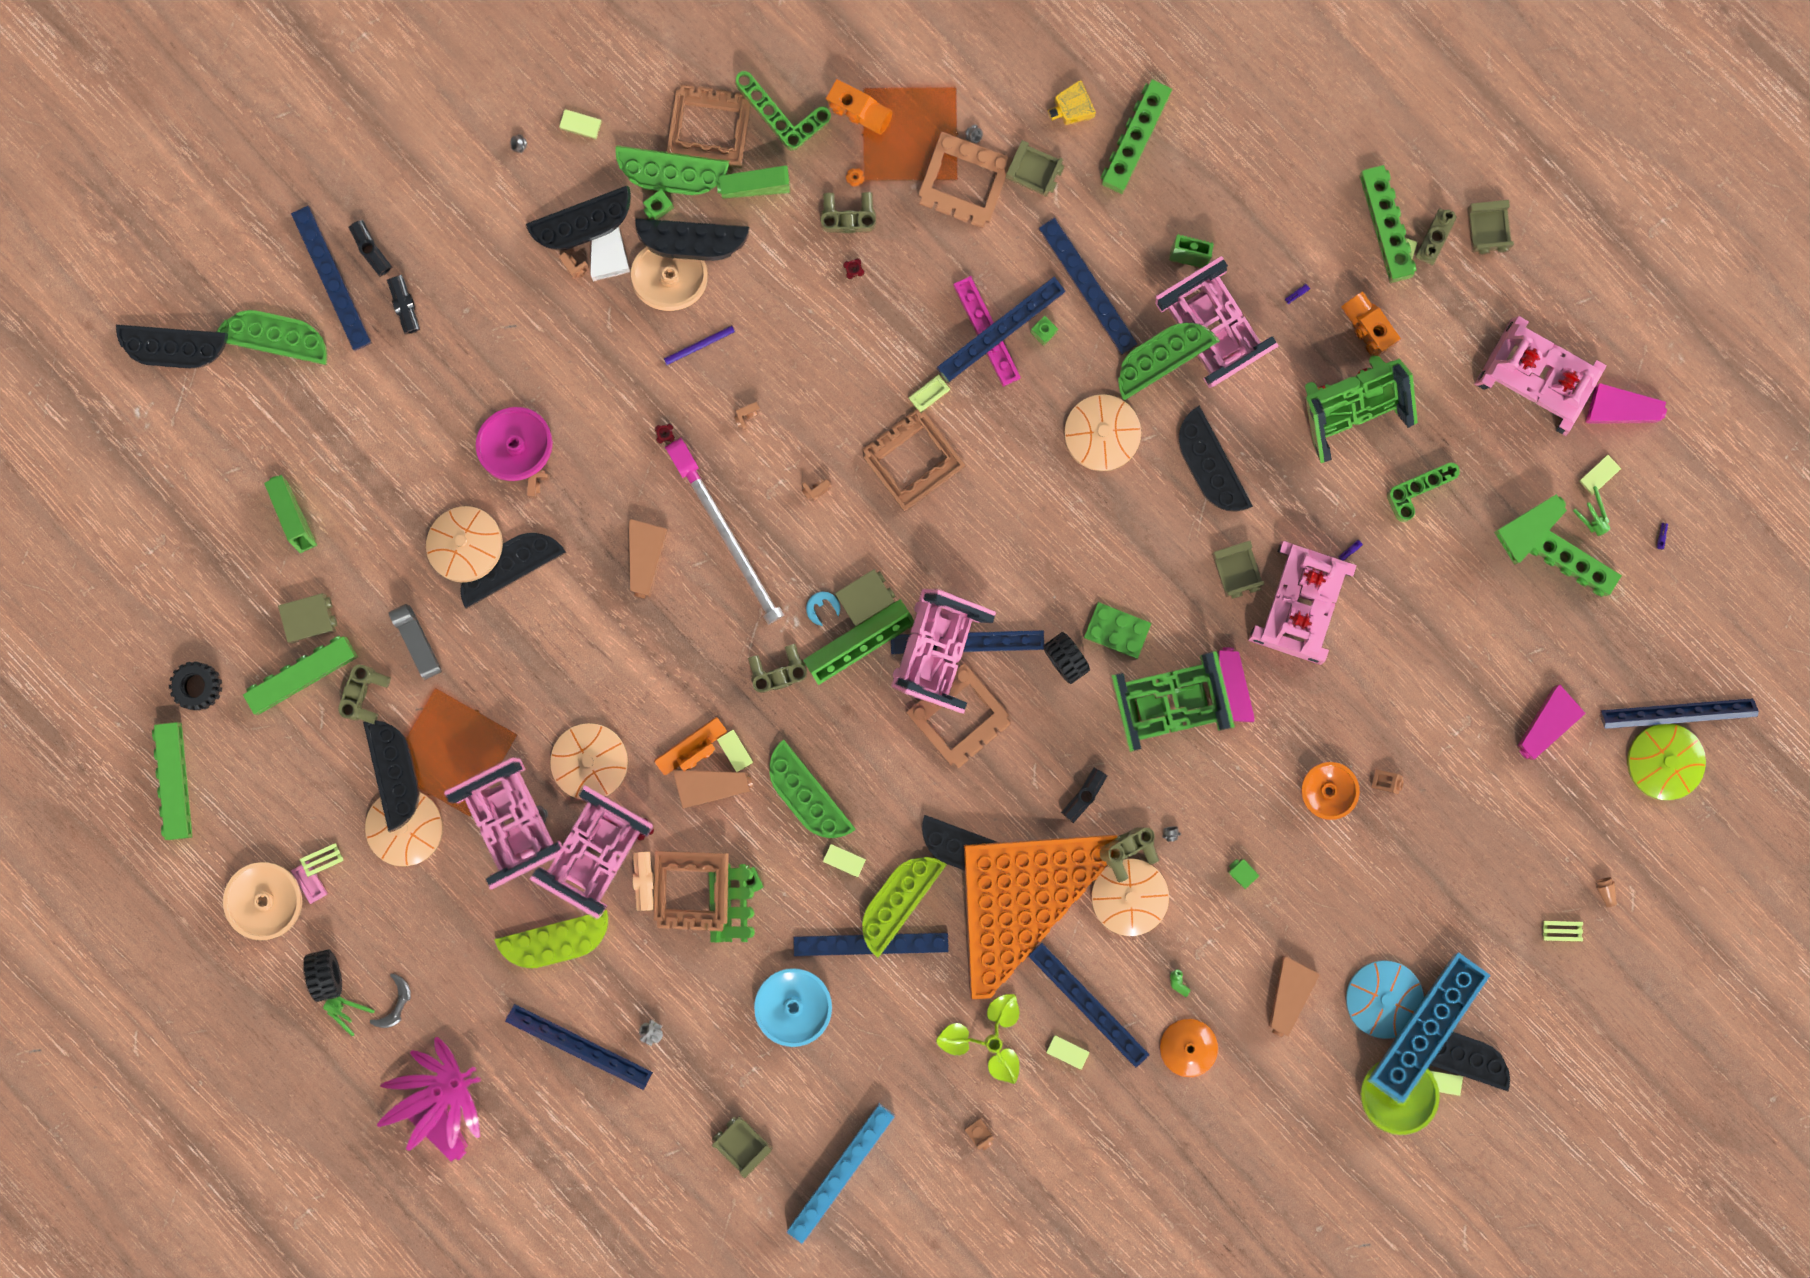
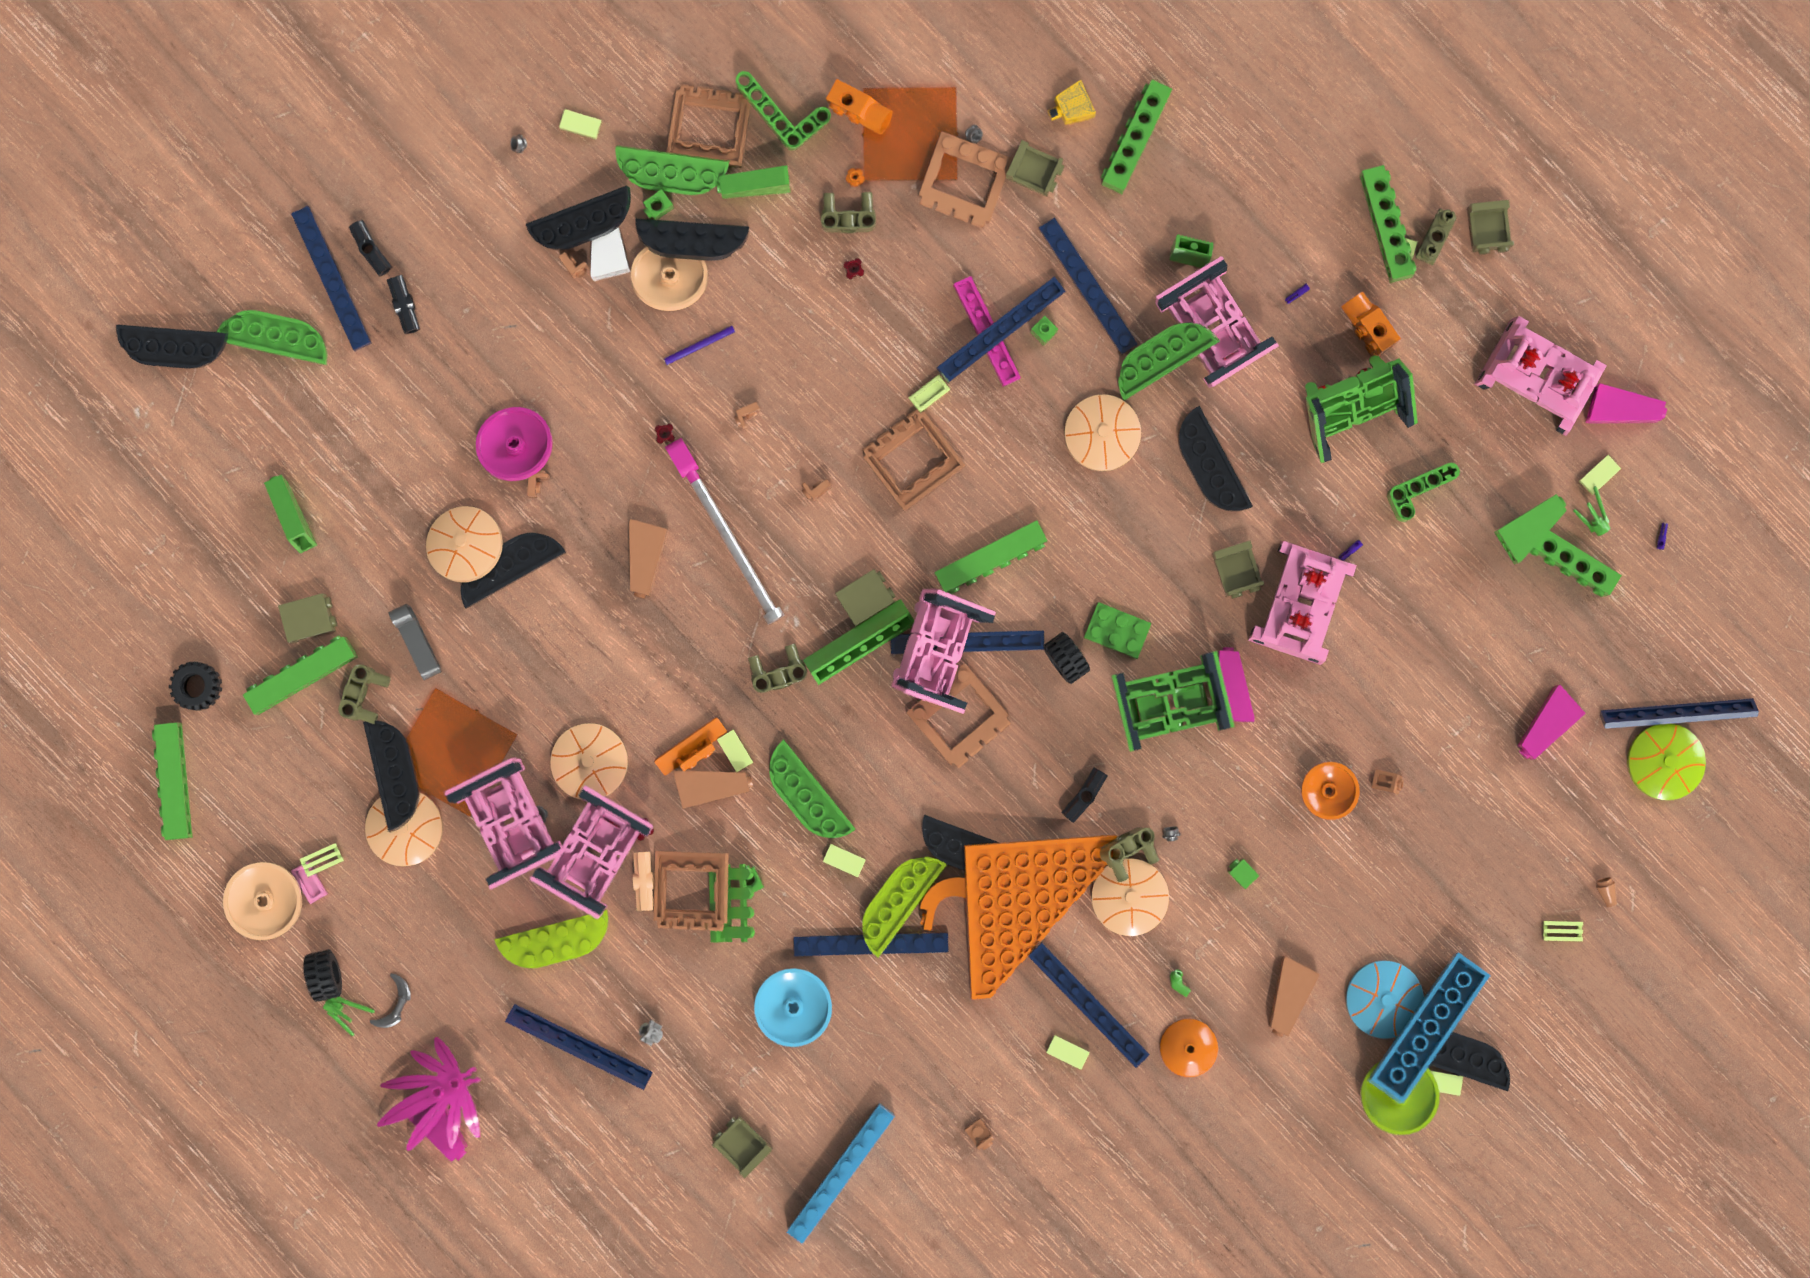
medium azure head [806,592,841,626] -> none
lime plant [936,994,1020,1084] -> none
none -> orange arch [920,877,966,931]
none -> bright green brick [934,520,1048,595]

